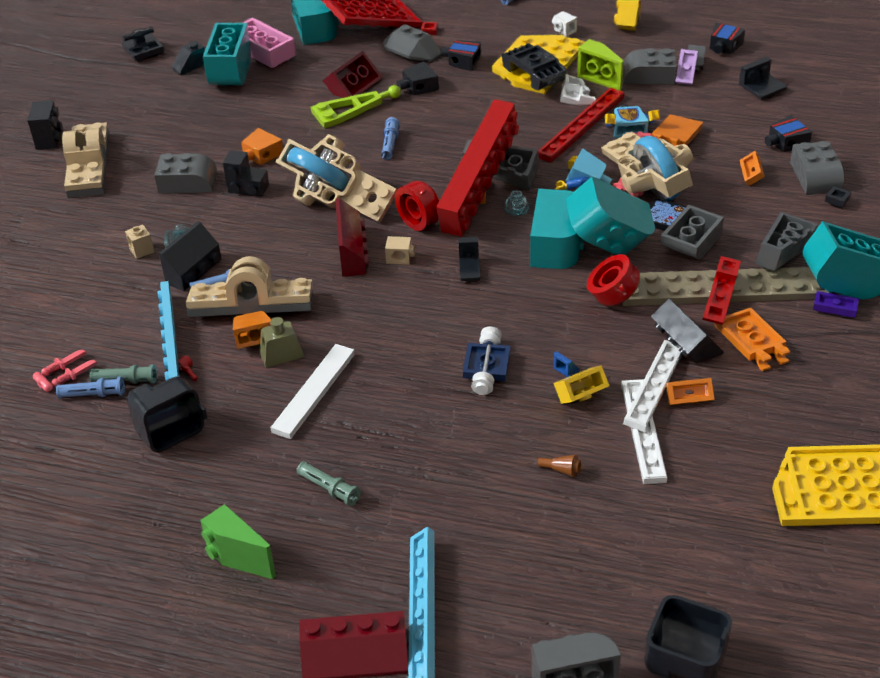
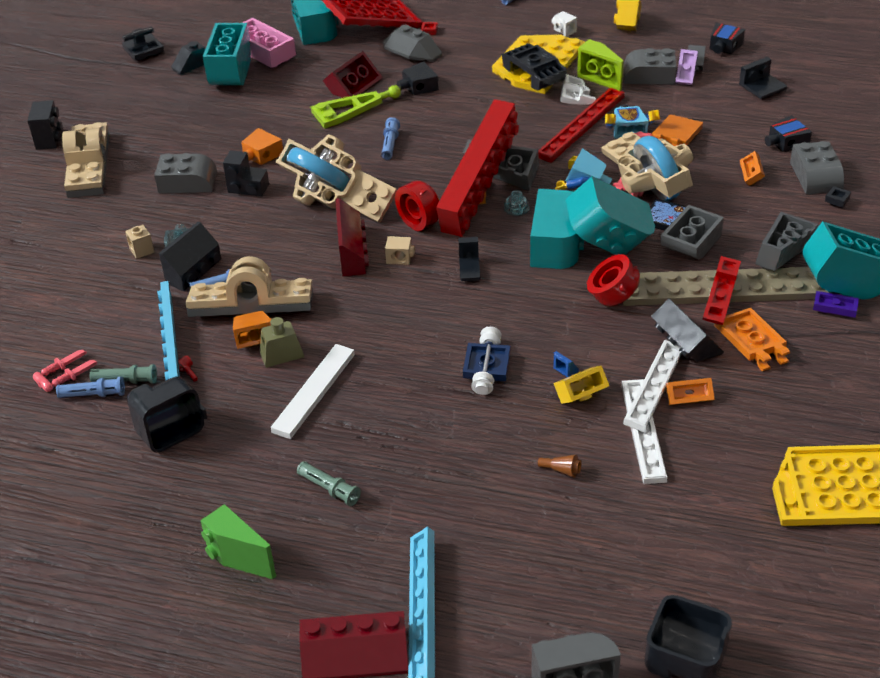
black torso [441,40,481,71] -> none

